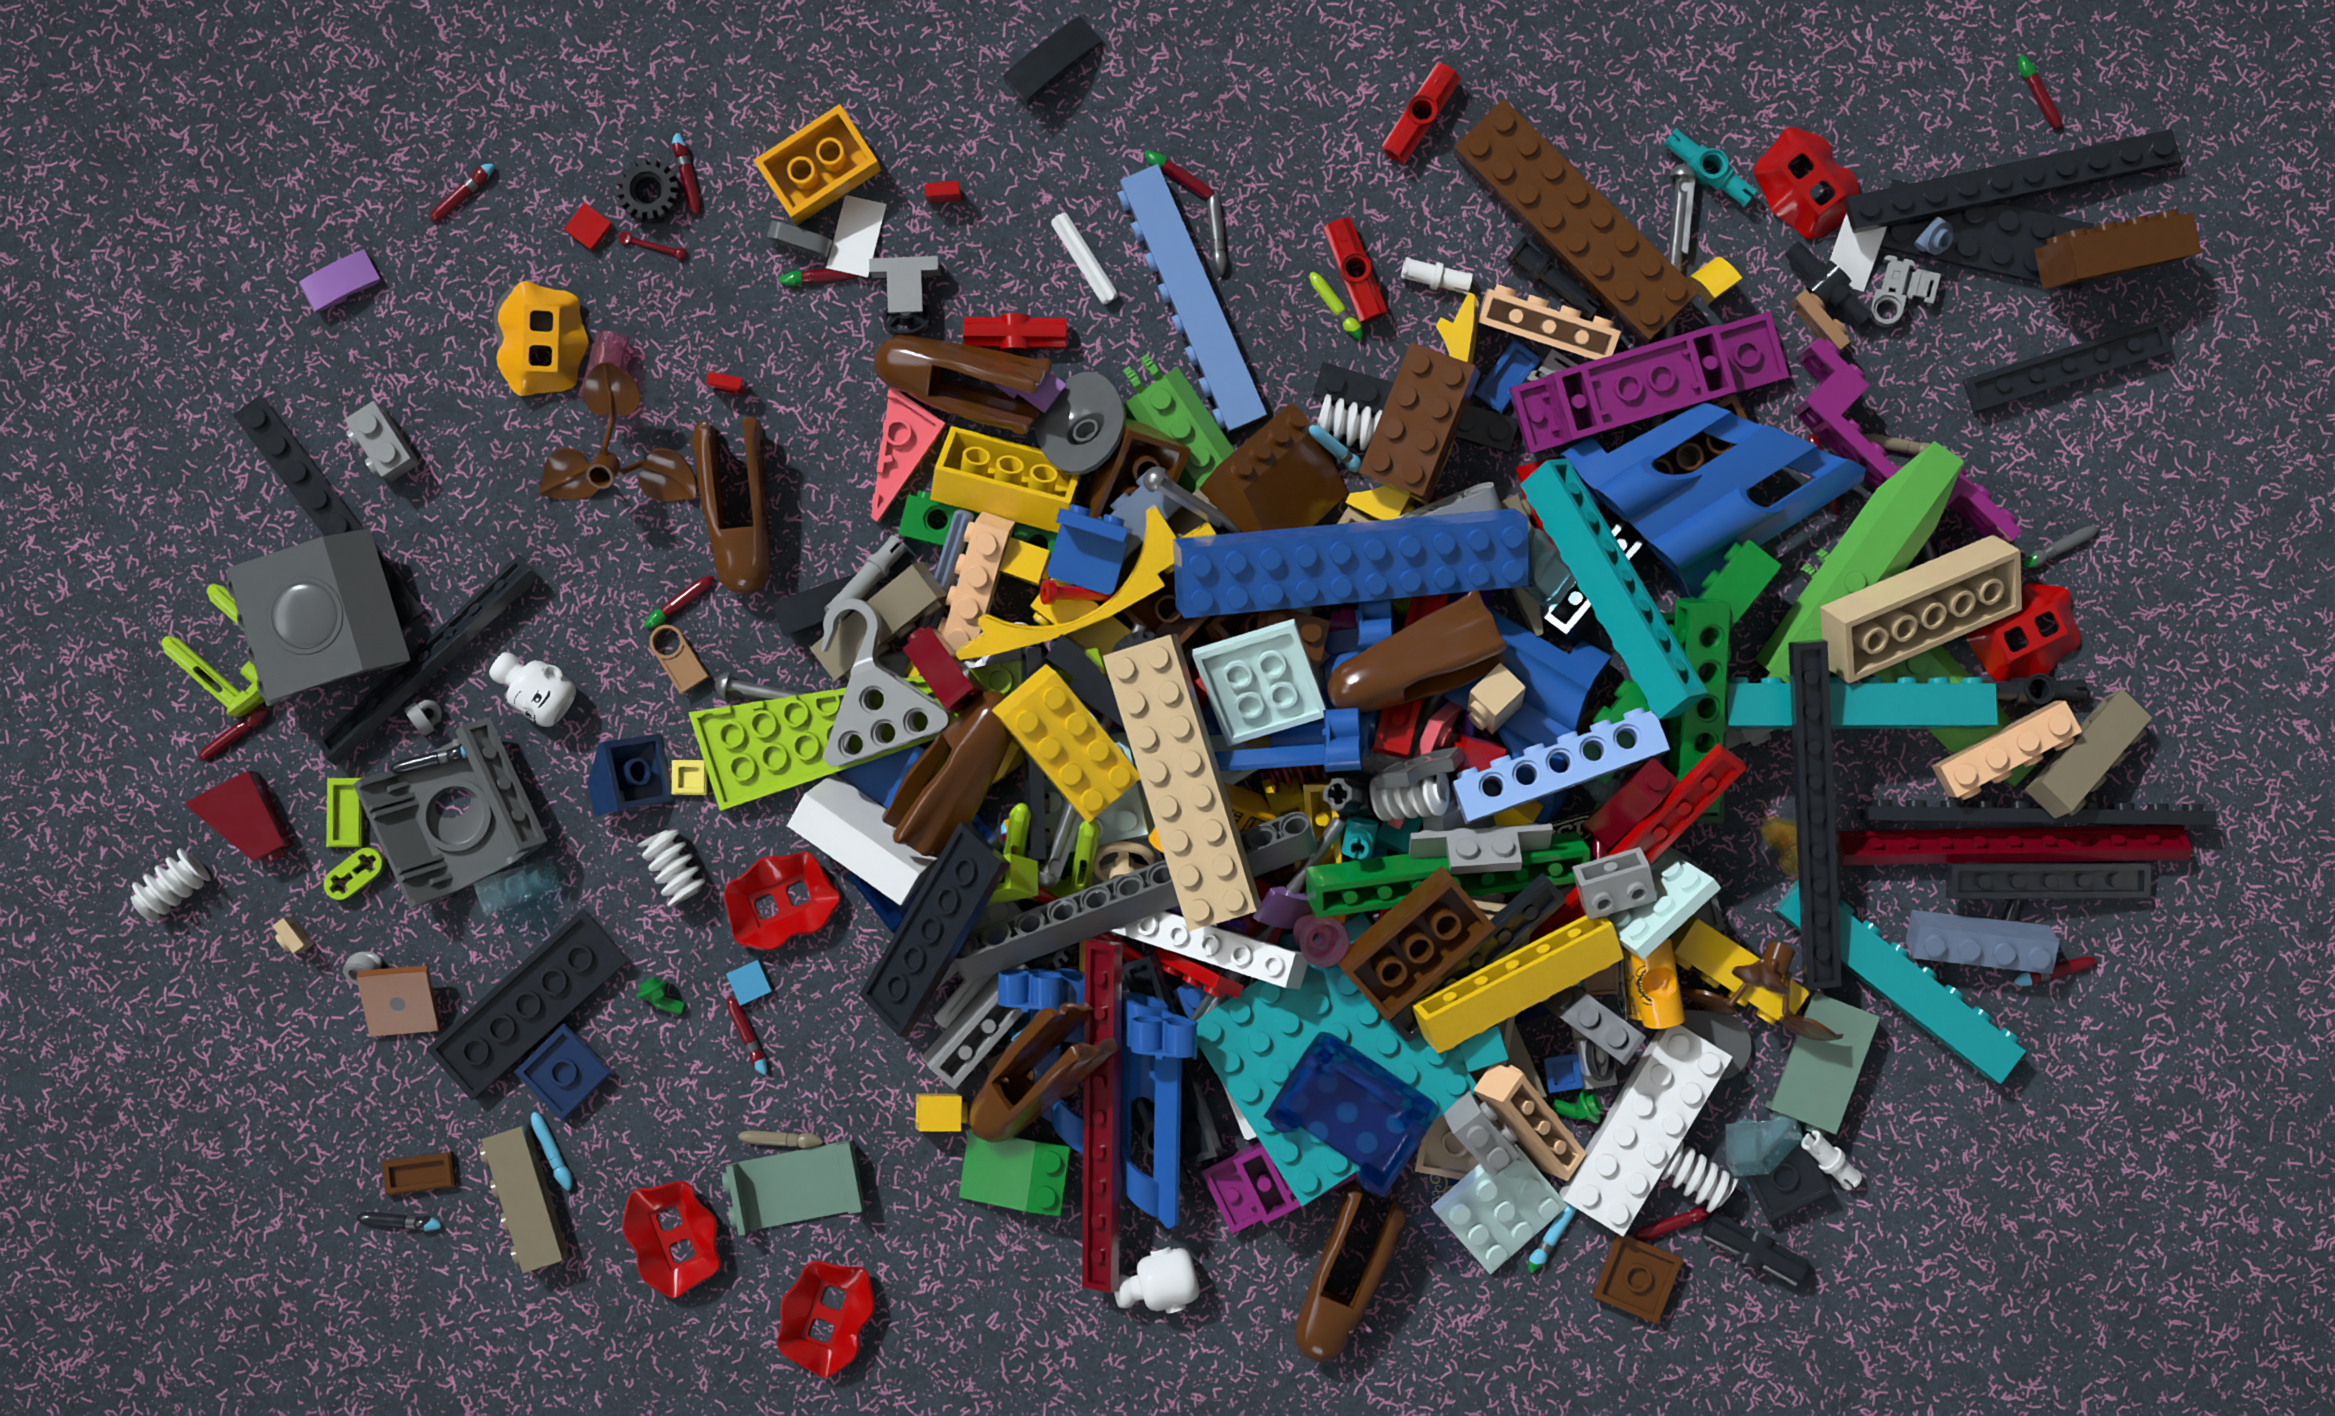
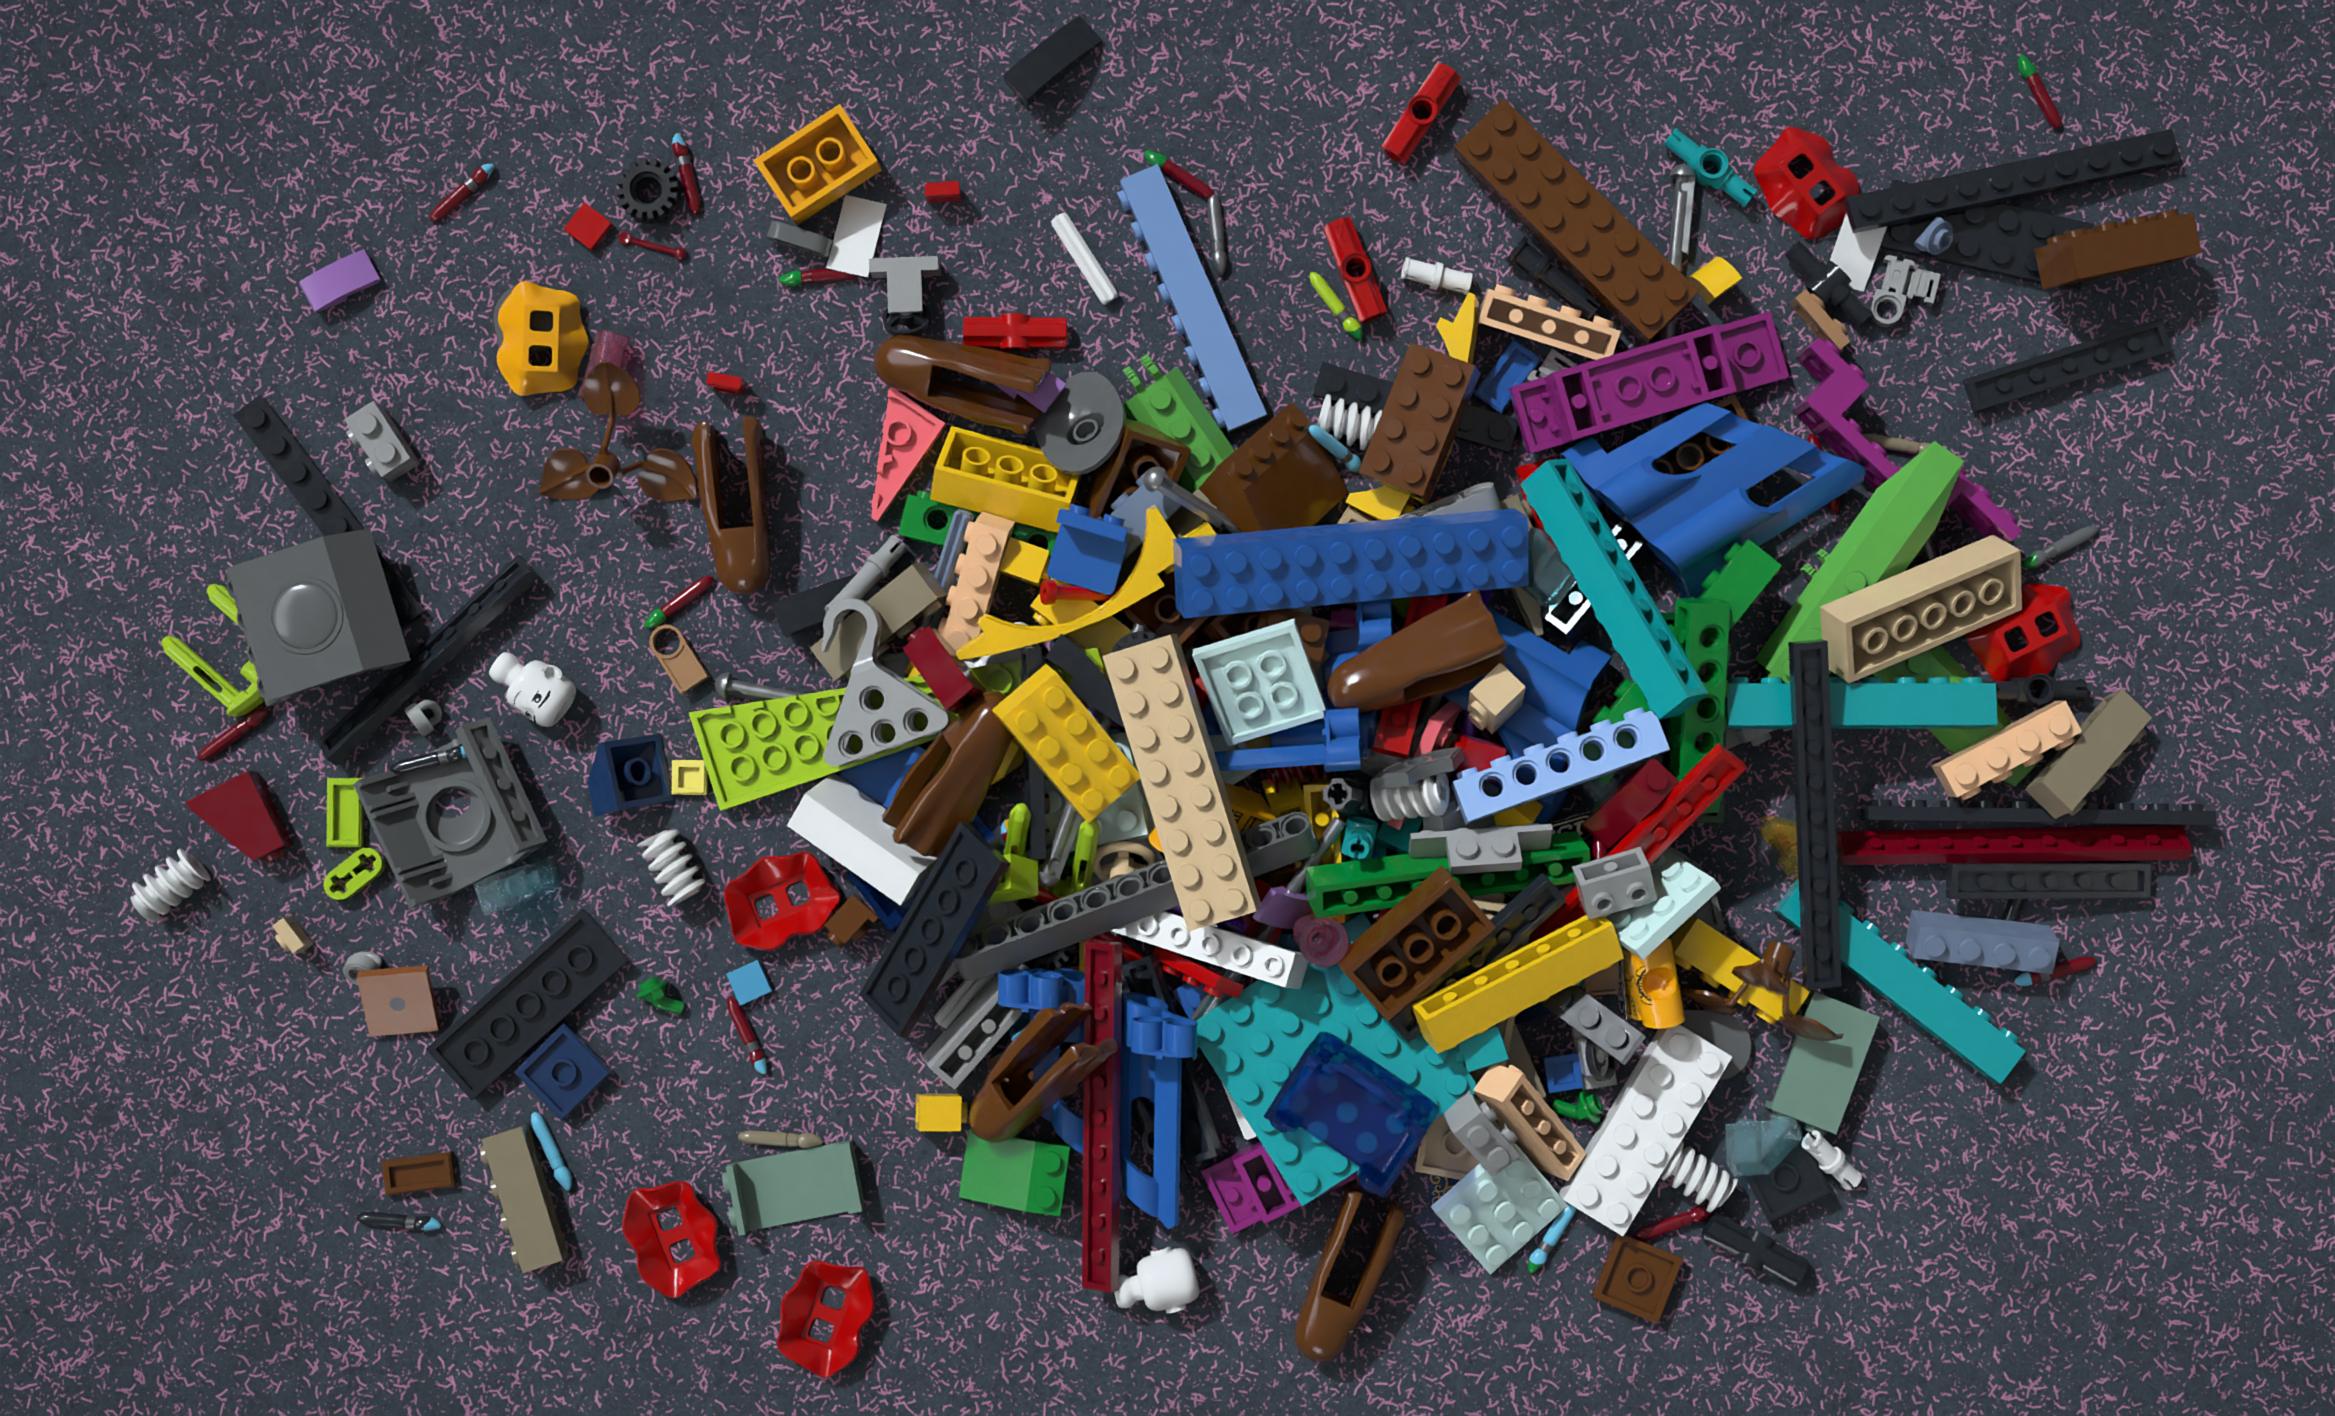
none -> reddish brown brick [825,894,881,949]

